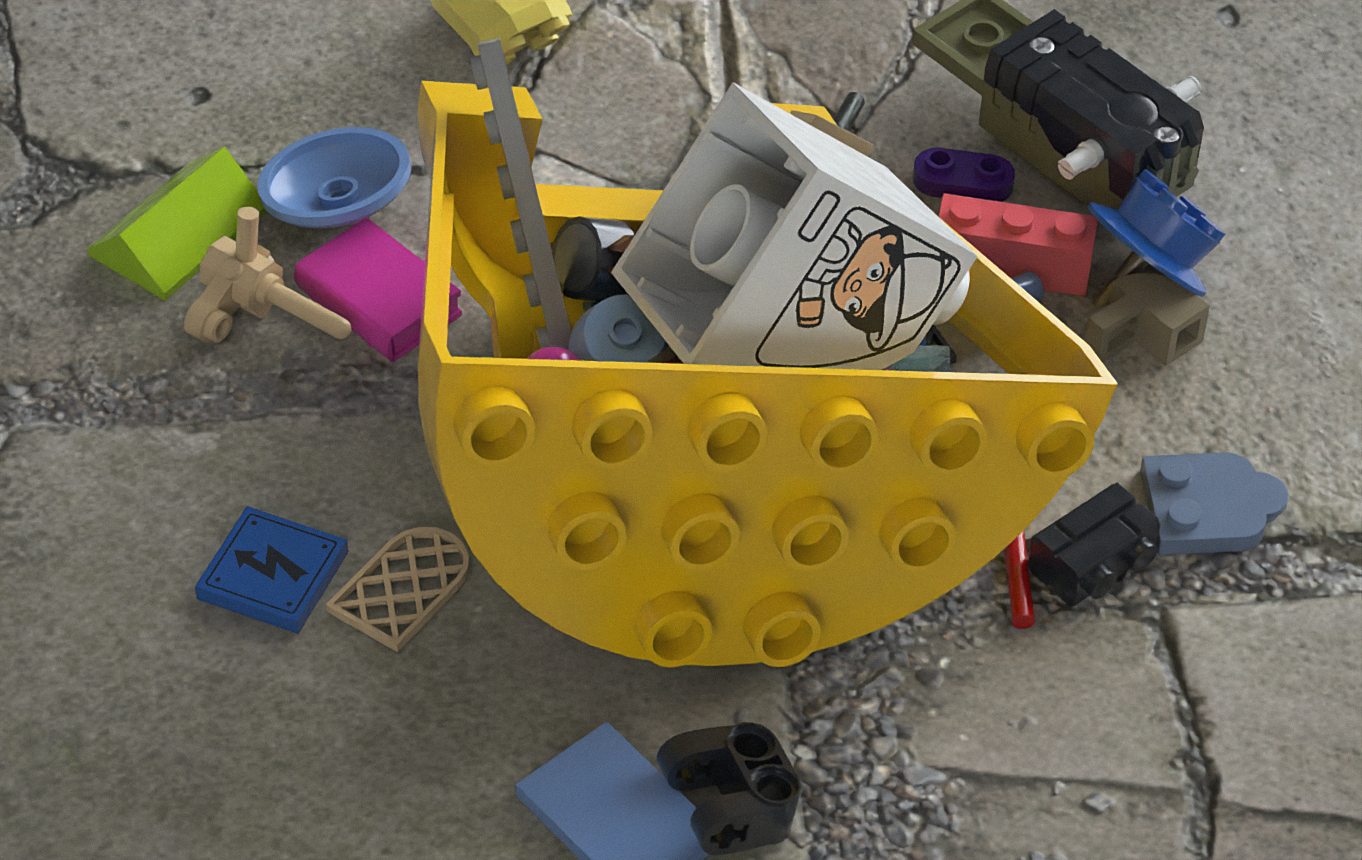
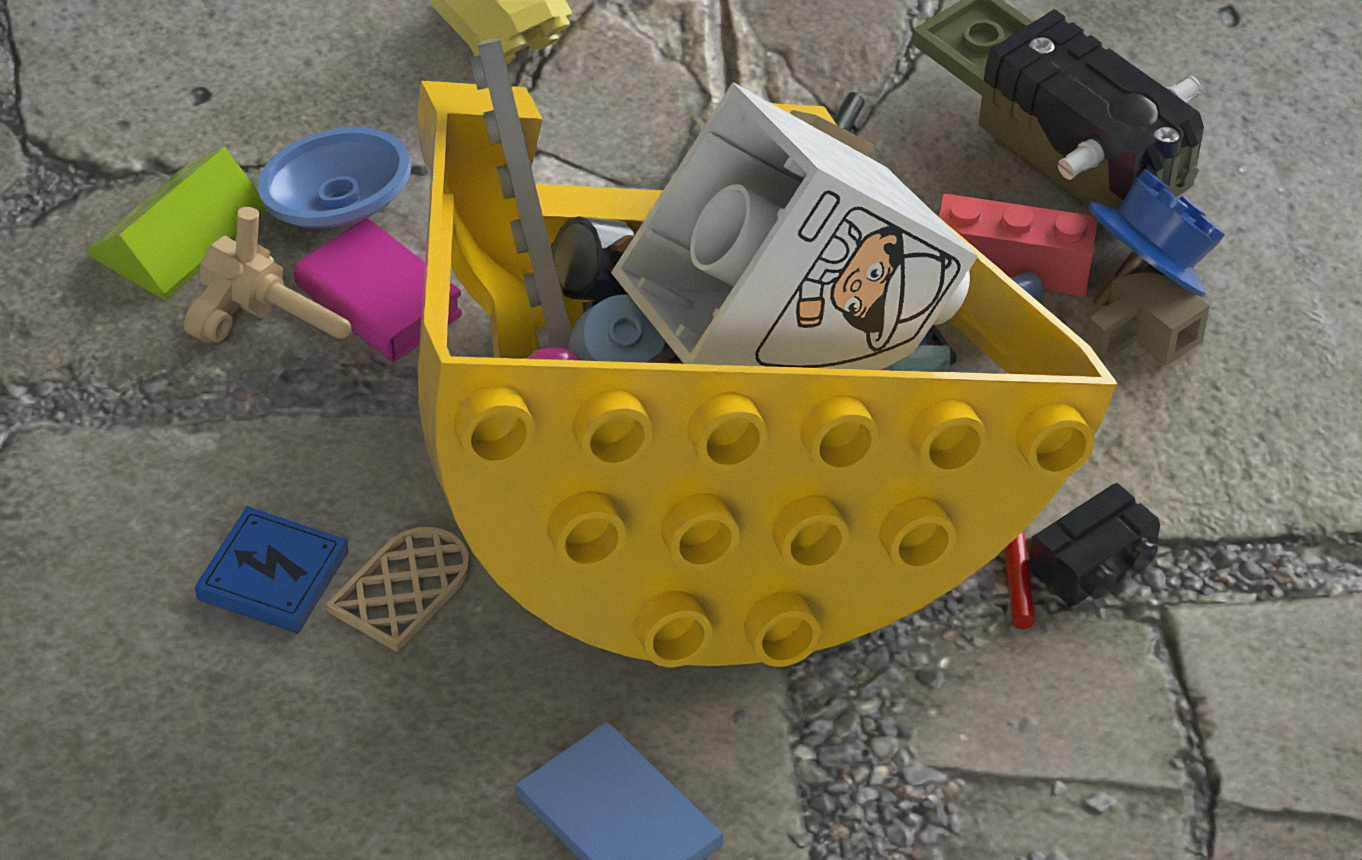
black piece [657,722,802,856] -> none
dark purple plate [913,147,1015,202] -> none
sand blue plate [1140,452,1289,555] -> none

